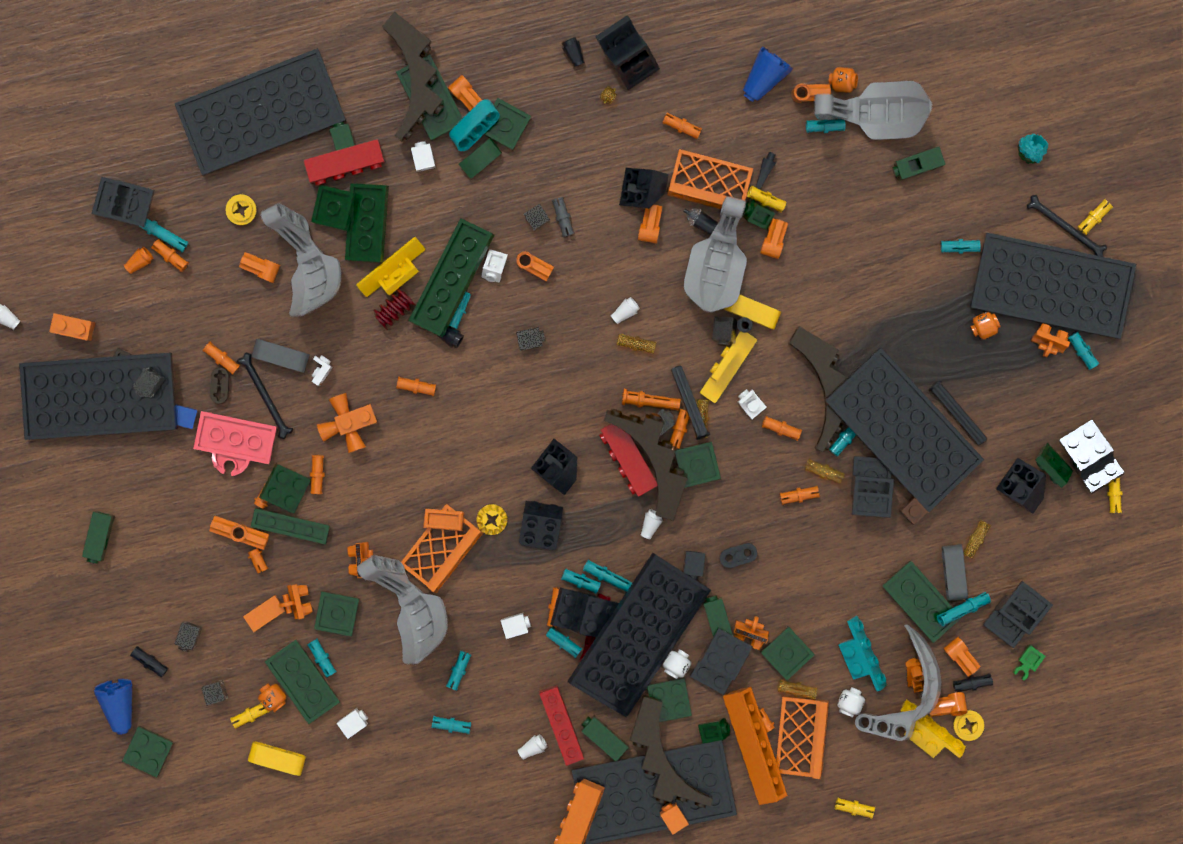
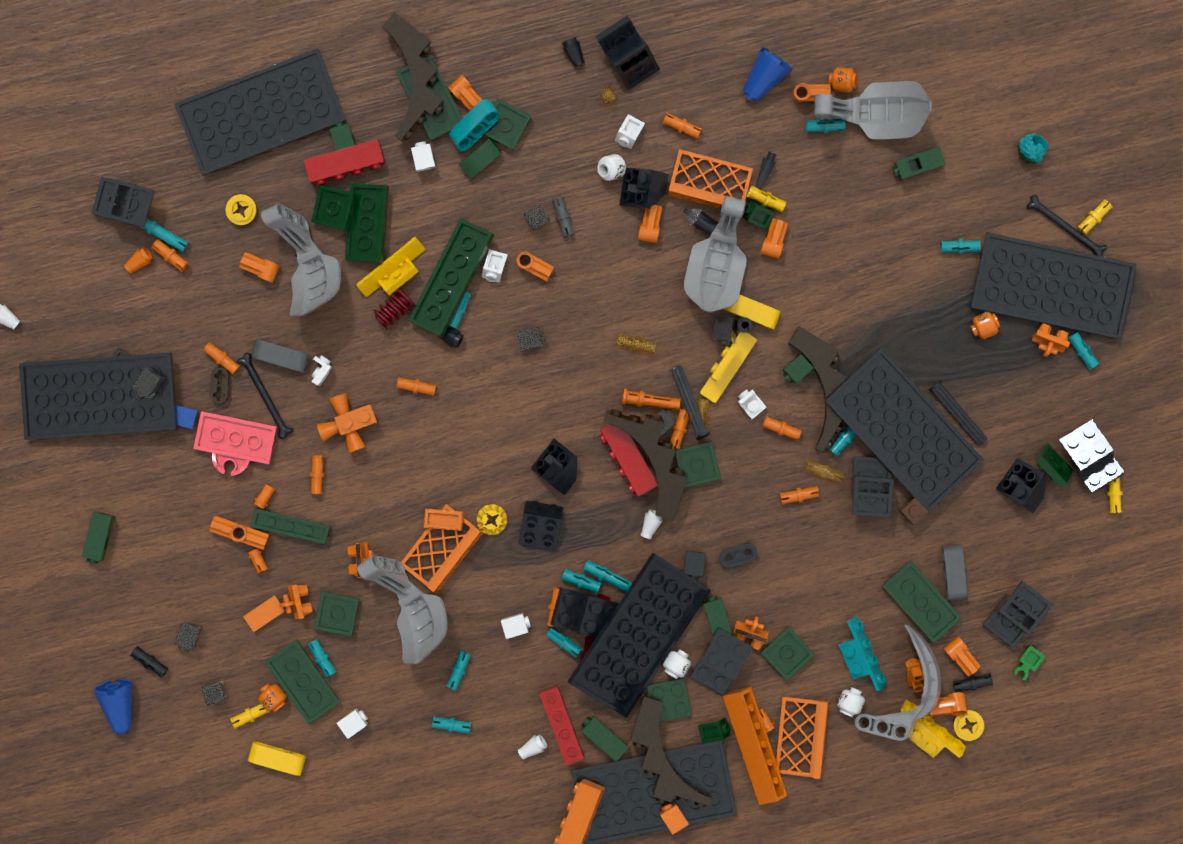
orange brick [49,313,96,341] -> none
dark green plate [122,726,174,778] -> none
dark green plate [259,463,311,514] -> none
white cone [611,297,640,324] -> none
clear yellow pin [777,680,818,700] -> none
yellow pin [835,798,875,819] -> none
teal pin [937,592,991,626] -> none
clear yellow pin [963,520,991,559] -> none
none -> white head [598,154,626,181]
none -> white bracket [615,114,645,149]
none -> dark green brick [782,354,814,384]

